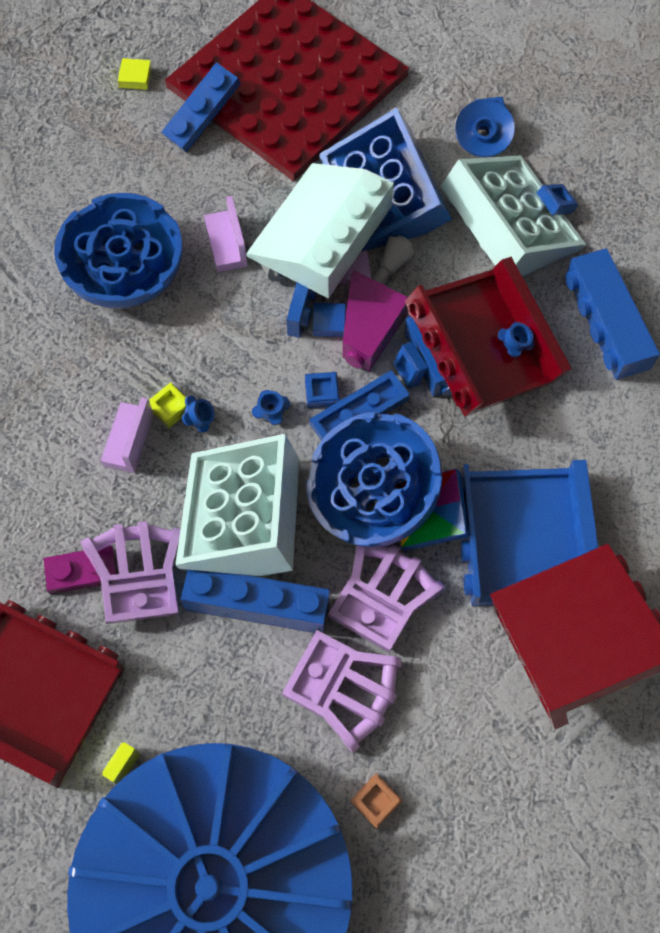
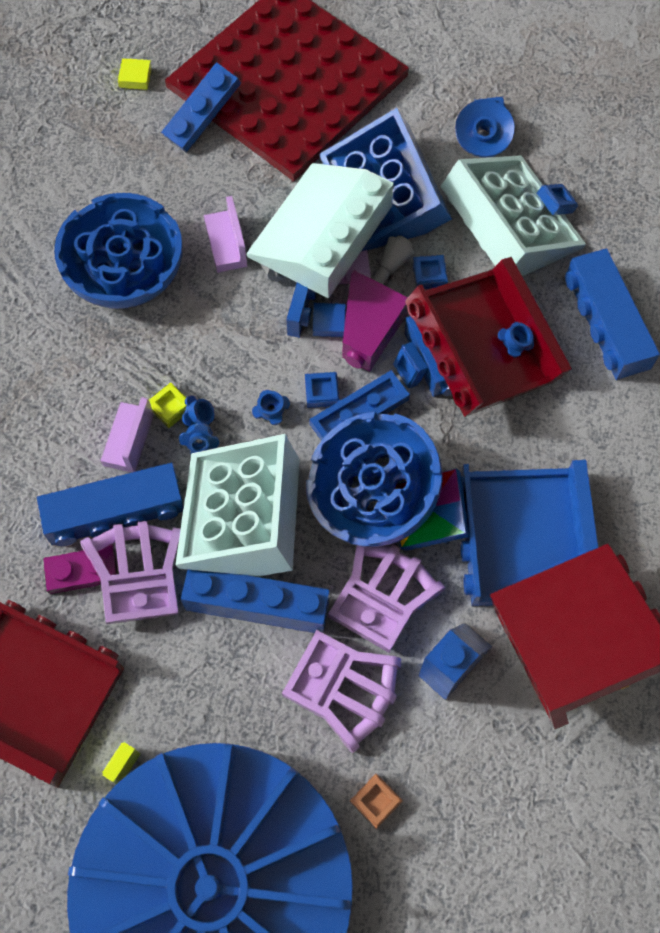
none -> blue brick [37,462,184,546]
none -> blue plate [179,422,219,454]
none -> blue tile [412,255,448,289]
none -> blue slope [418,623,492,700]

